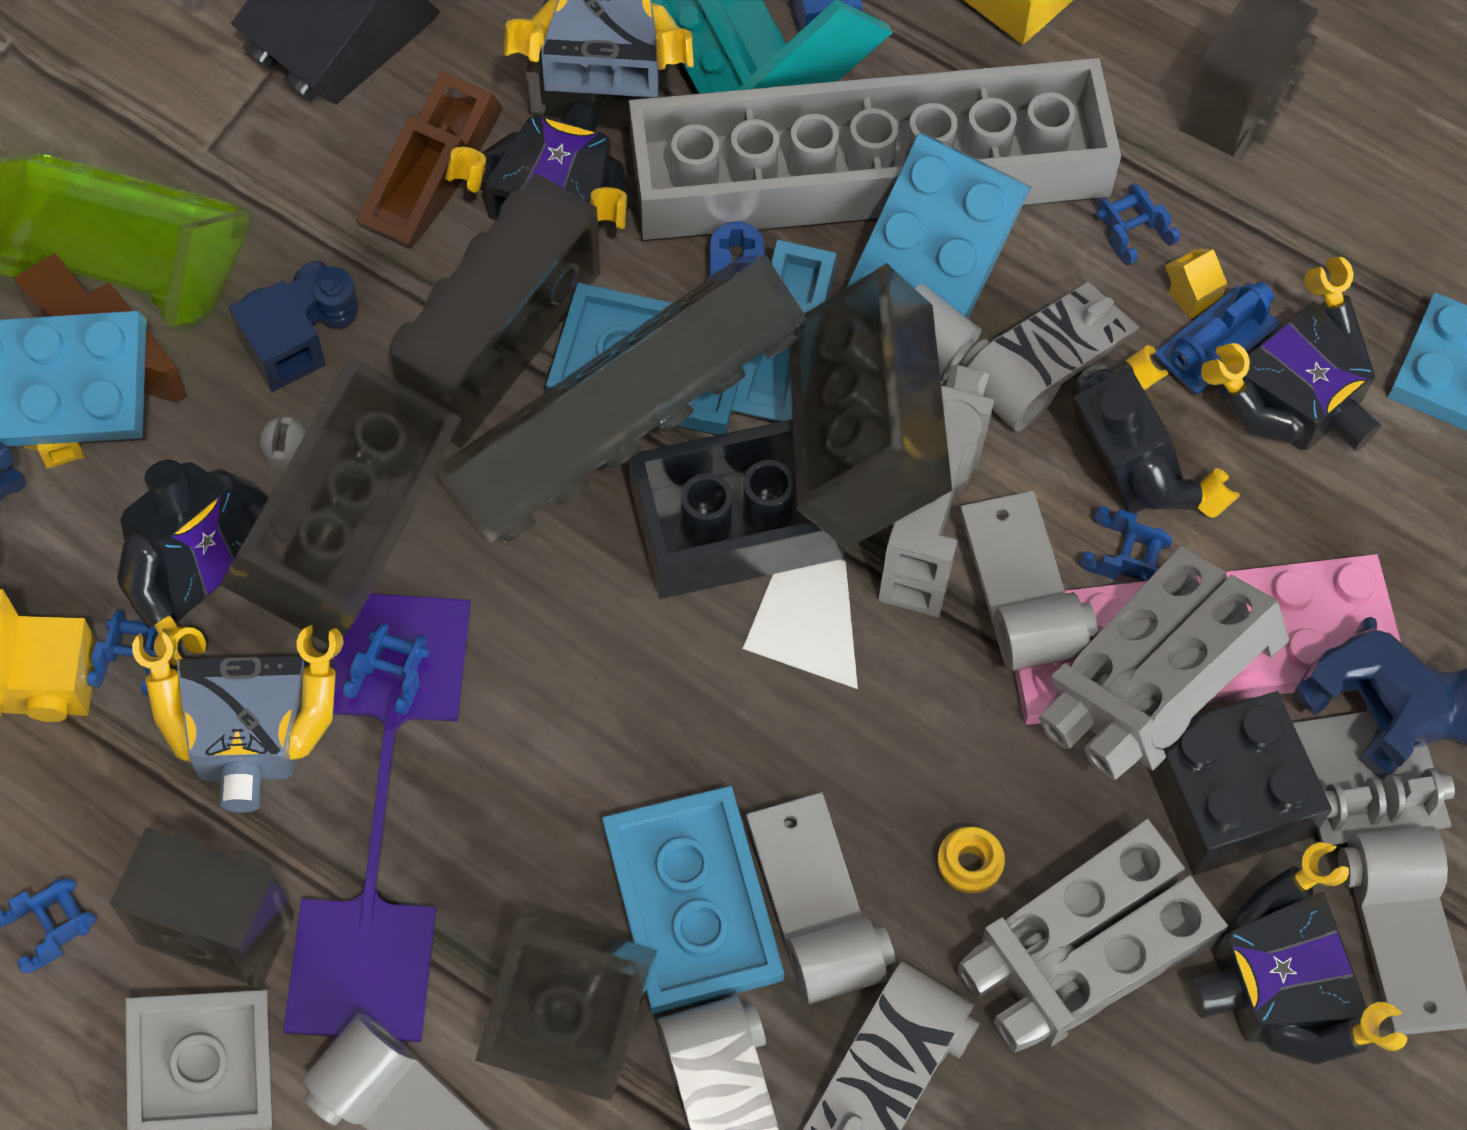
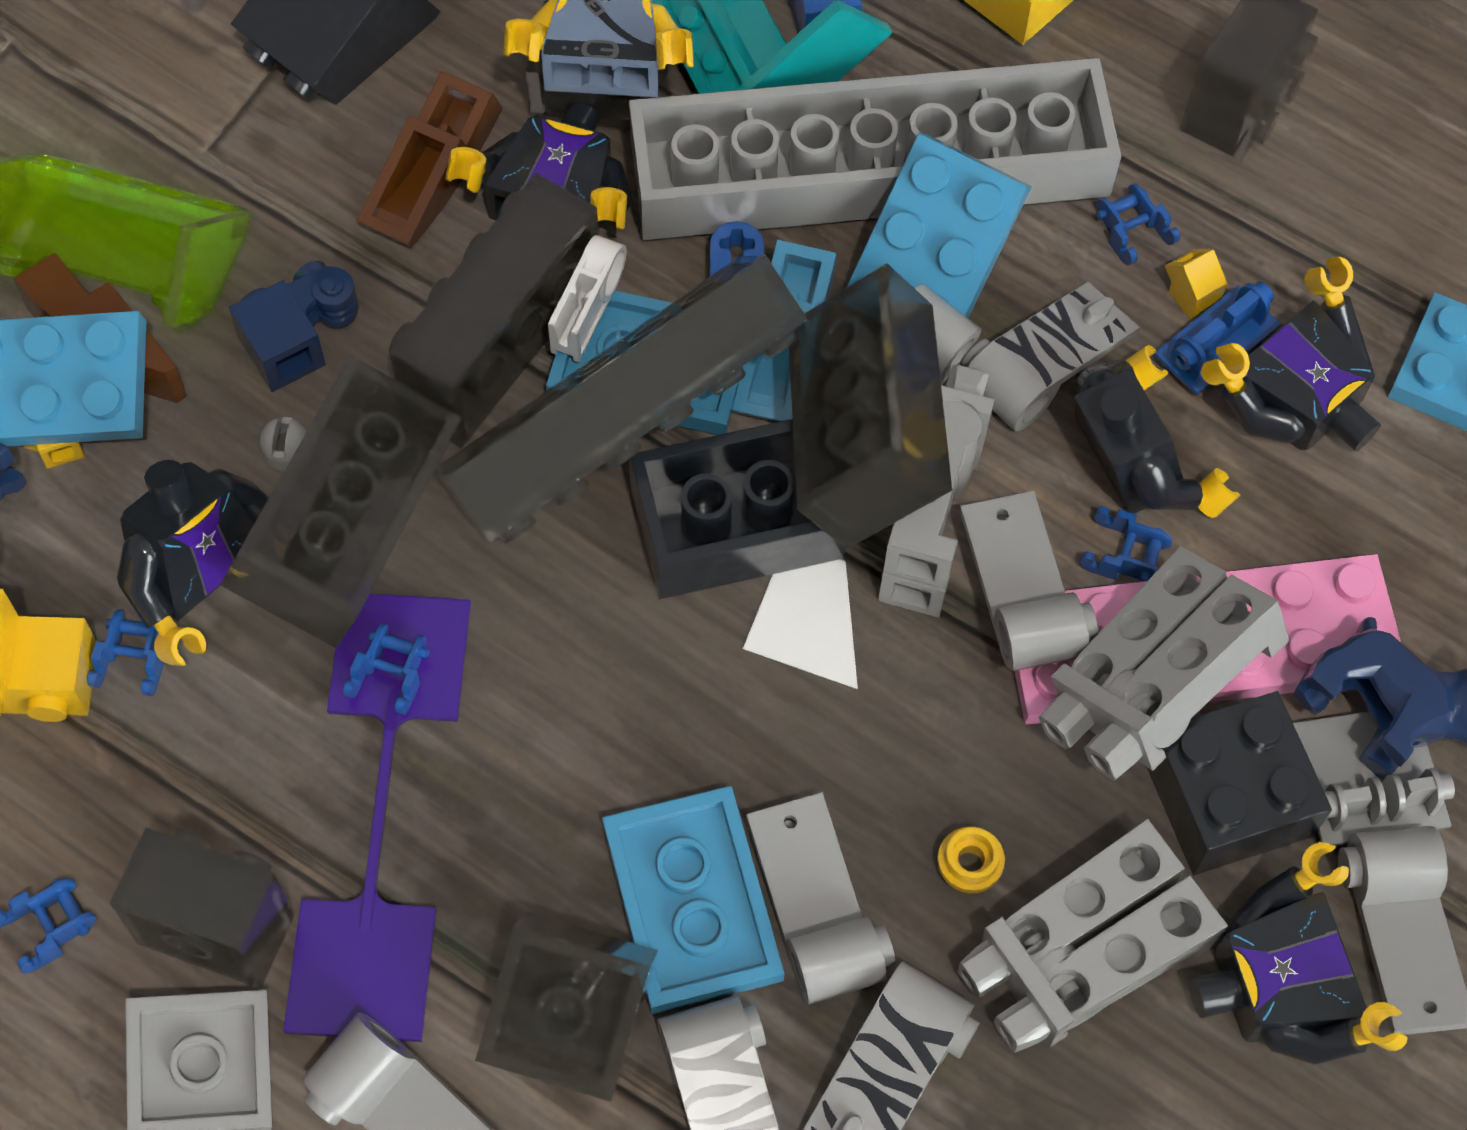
torso [132,625,344,813] -> none
none -> white piece [548,235,627,363]

